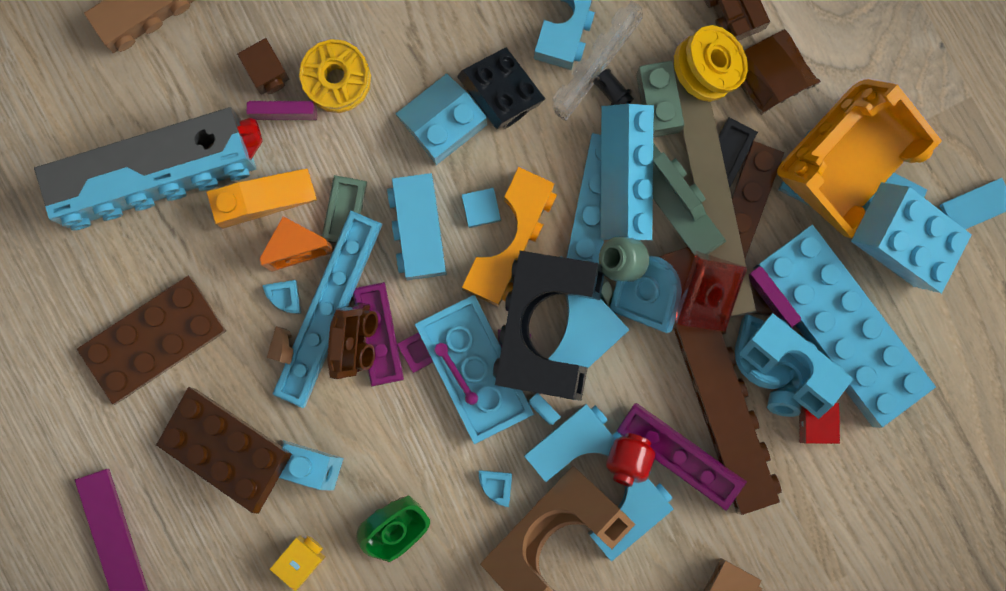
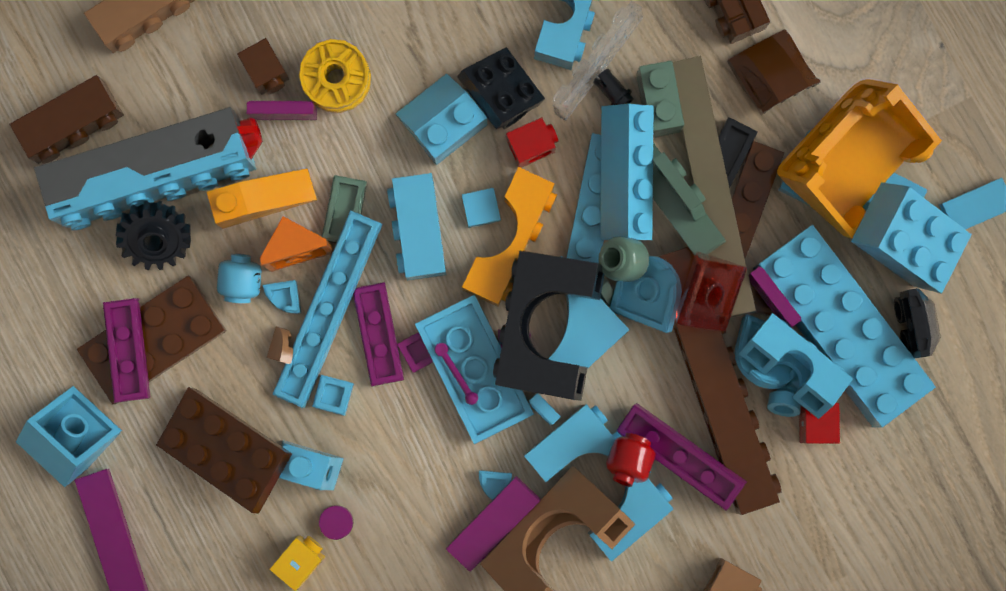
reddish brown slope [327,302,378,379] -> none
green piece [356,495,430,562] -> none
yellow wheel [674,25,748,102] -> none
none -> reddish brown brick [9,75,124,164]
none -> medium azure slope [16,386,122,487]
none -> magenta tile [103,298,150,403]
none -> black gear [116,201,191,270]
none -> medium azure head [217,254,262,303]
none -> medium azure tile [312,375,354,416]
none -> magenta tile [319,505,354,540]
none -> magenta tile [446,476,540,572]
none -> red brick [506,117,559,168]
none -> black slope [894,288,941,359]

